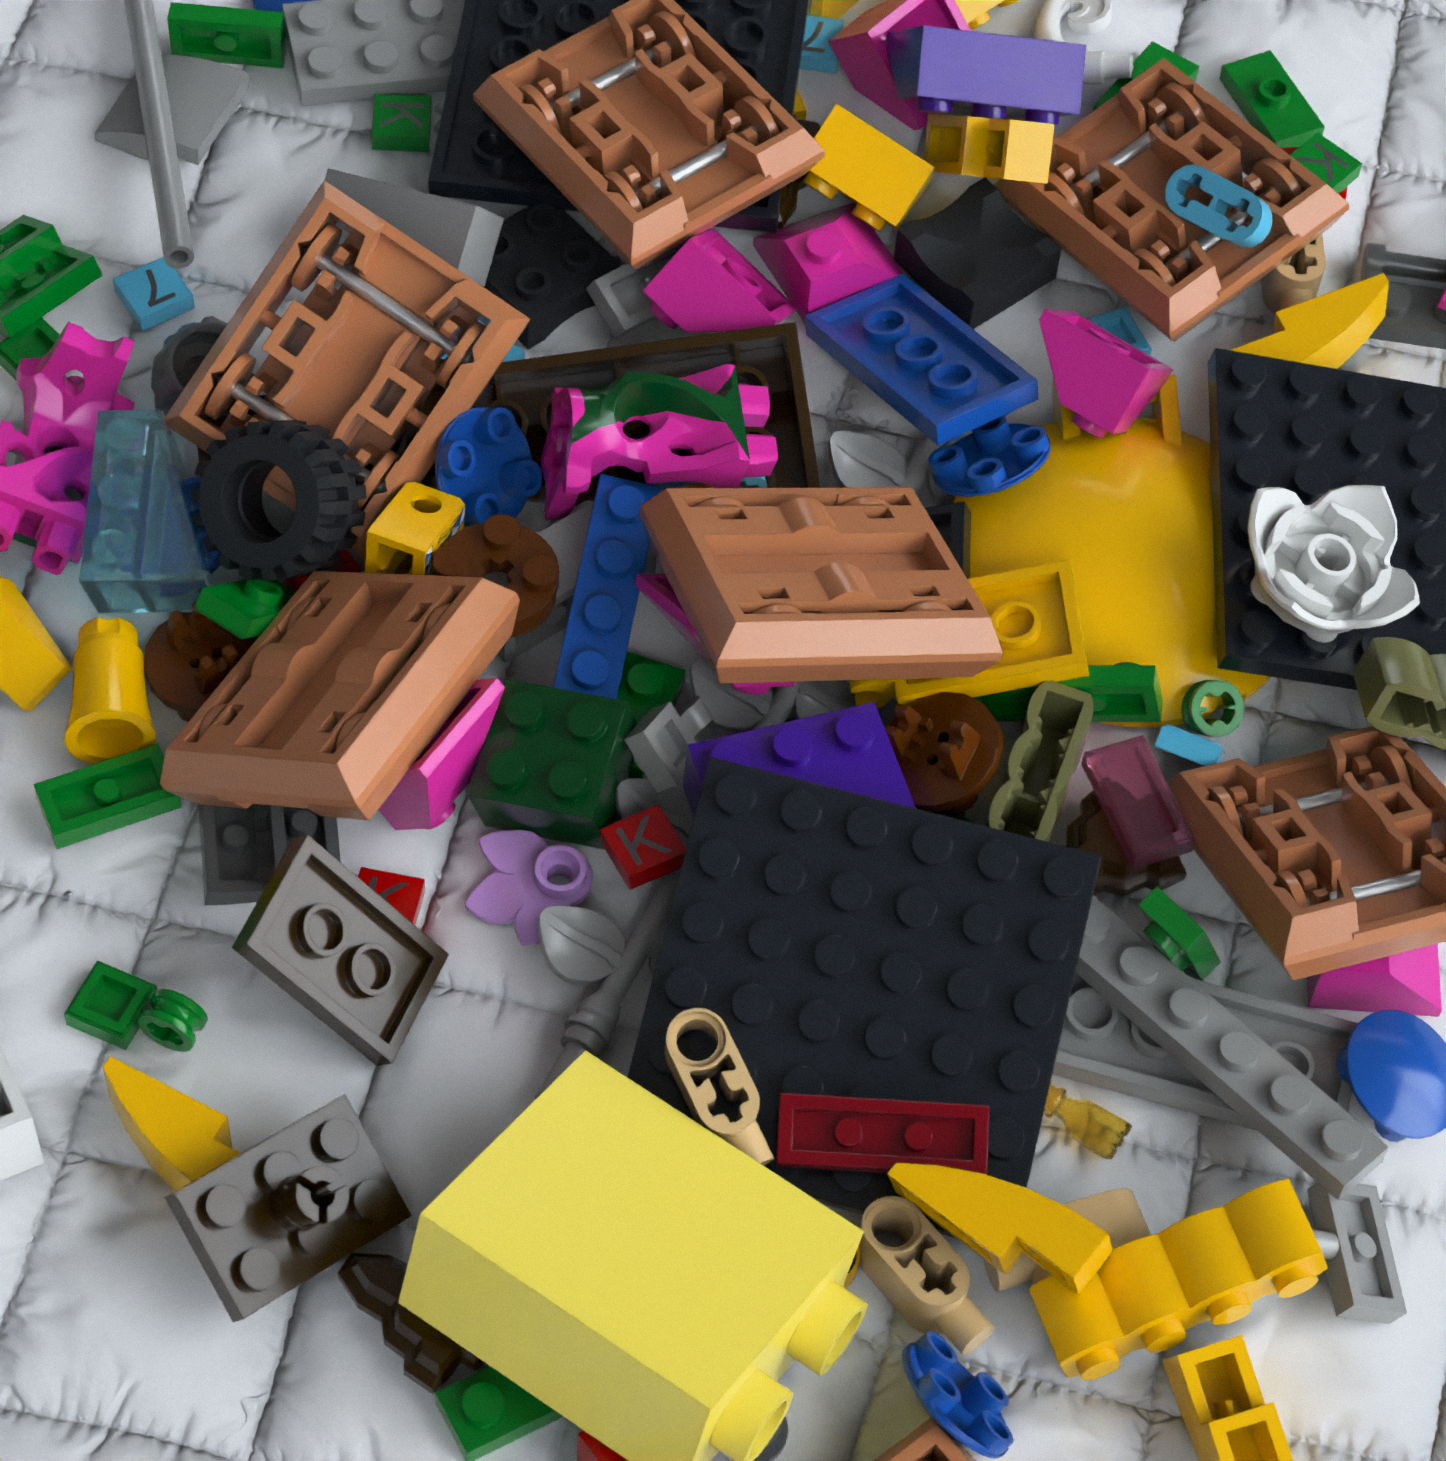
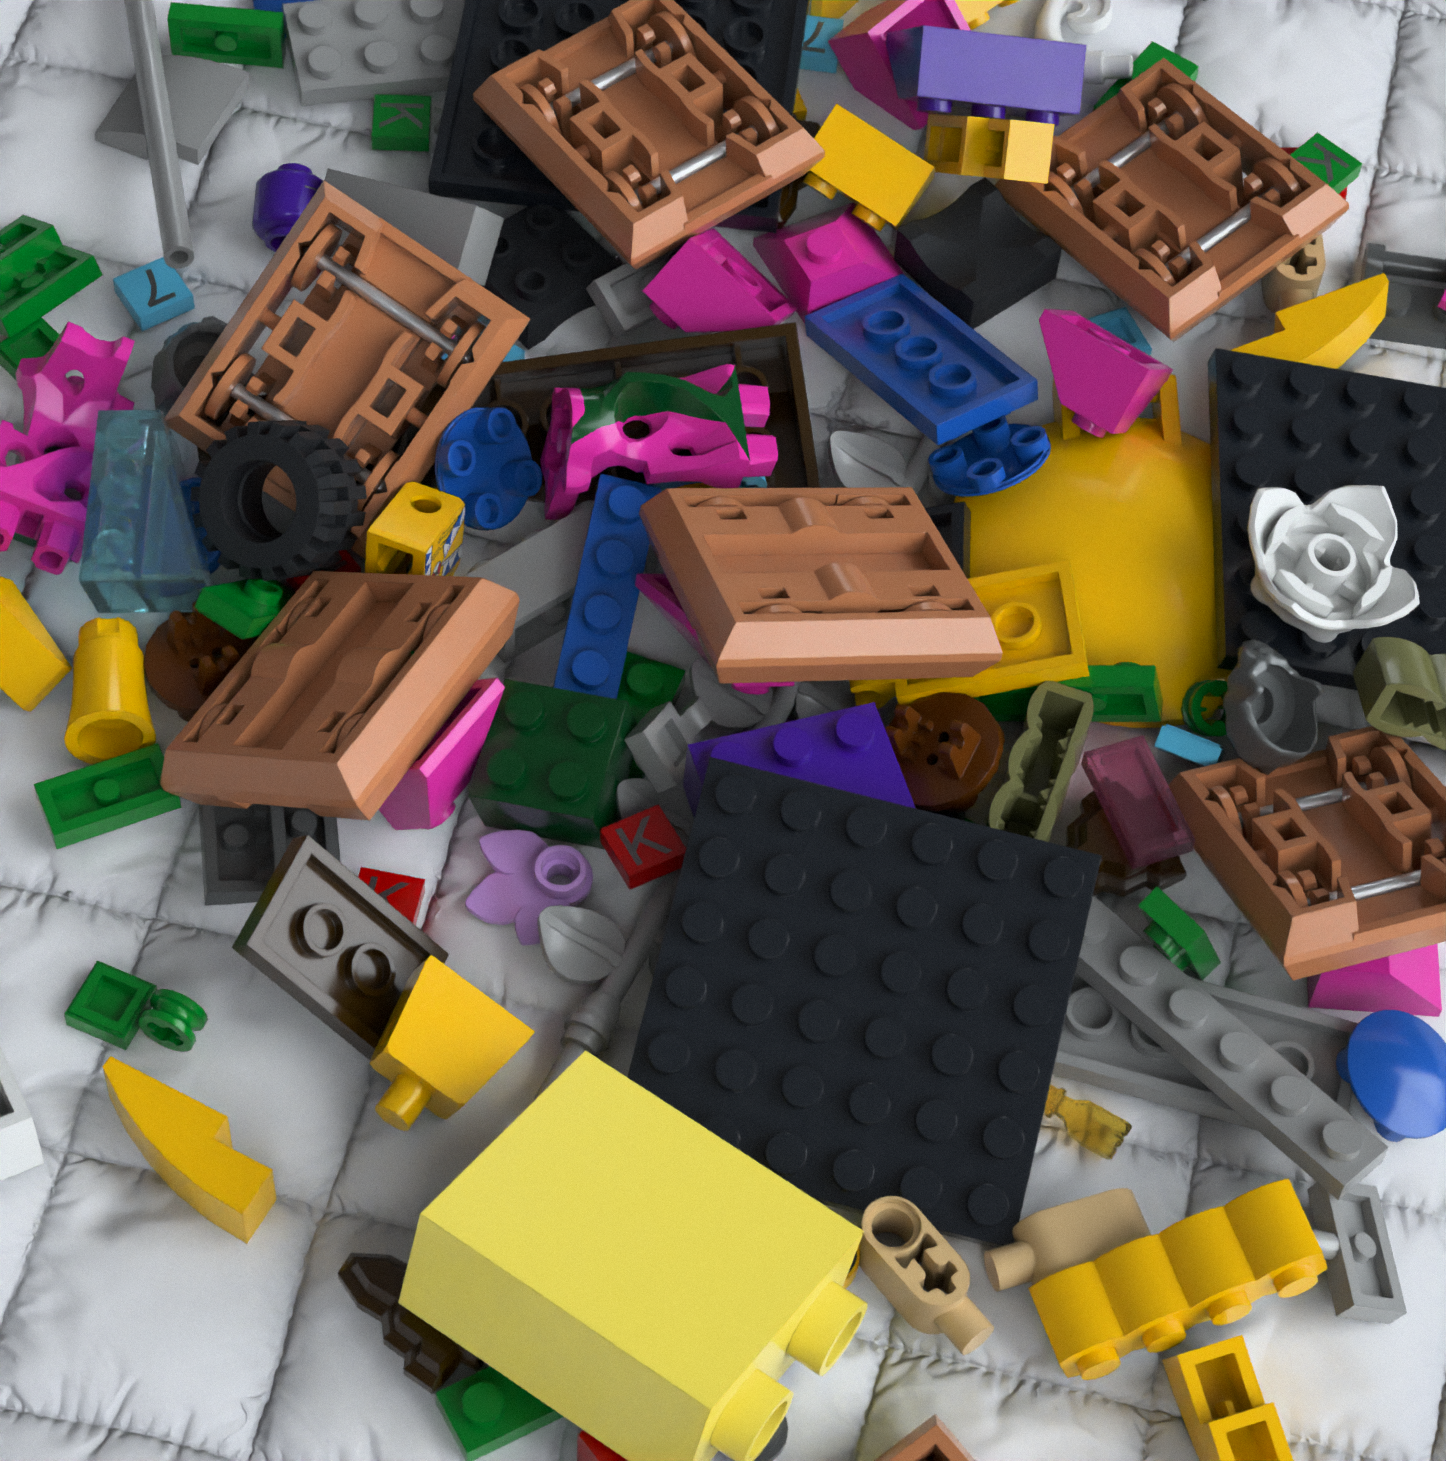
plate [164,1094,412,1323] -> none
reddish brown plate [433,514,559,638] -> none
tan piece [664,1008,774,1166] -> none
dark red plate [775,1093,989,1175] -> none
yellow slope [887,1163,1113,1295] -> none
blue dish [902,1330,1014,1458] -> none
medium azure beam [1165,164,1272,248] -> none
green plate [1219,50,1325,147] -> none
none -> dark purple head [252,163,323,252]
none -> yellow torso [370,955,535,1131]
none -> dark grey hair [1223,640,1323,775]

